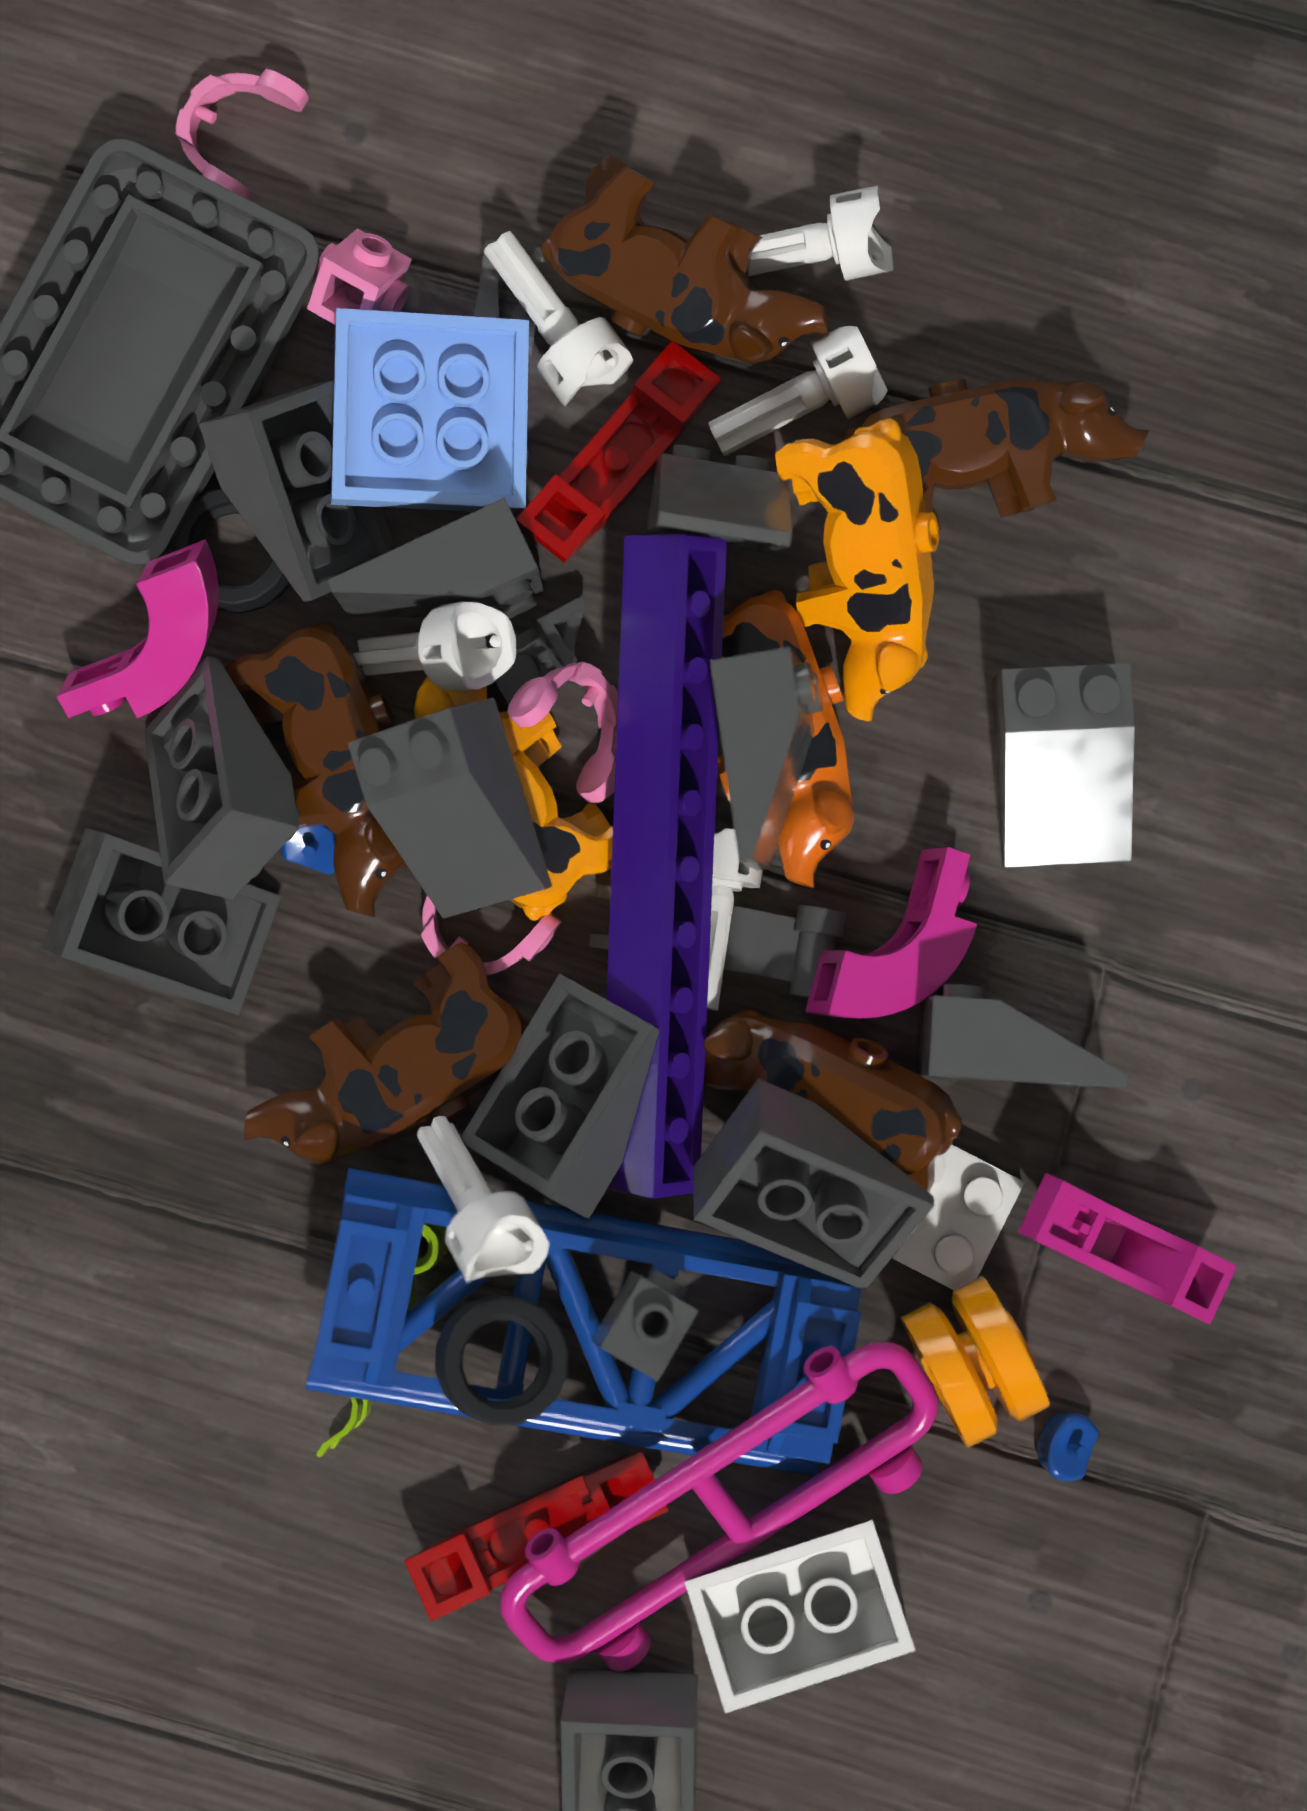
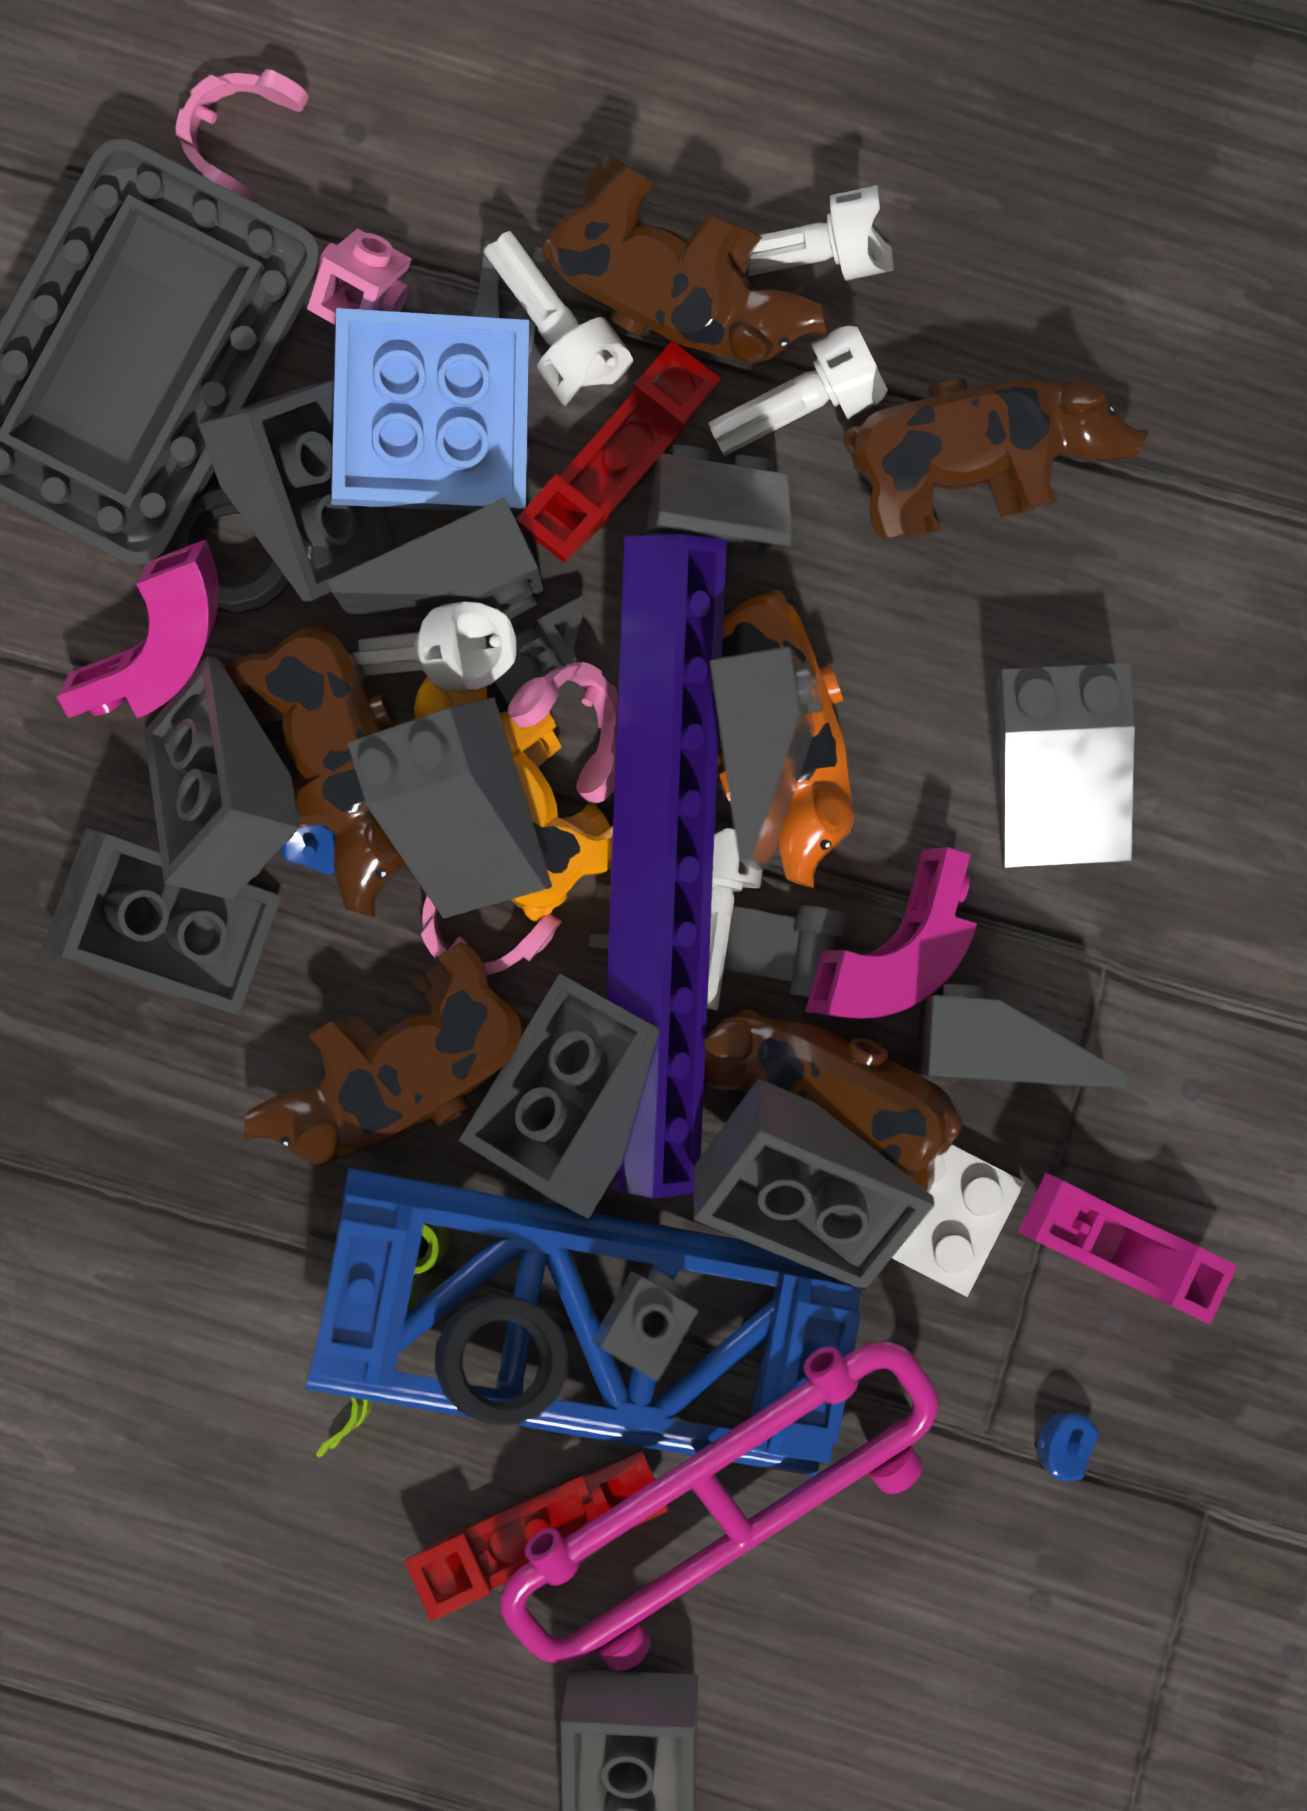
white piece [417,1116,549,1283] -> none
white slope [685,1520,915,1713] -> none
light orange animal [775,418,939,721] -> none
light orange wheel [901,1276,1050,1448] -> none

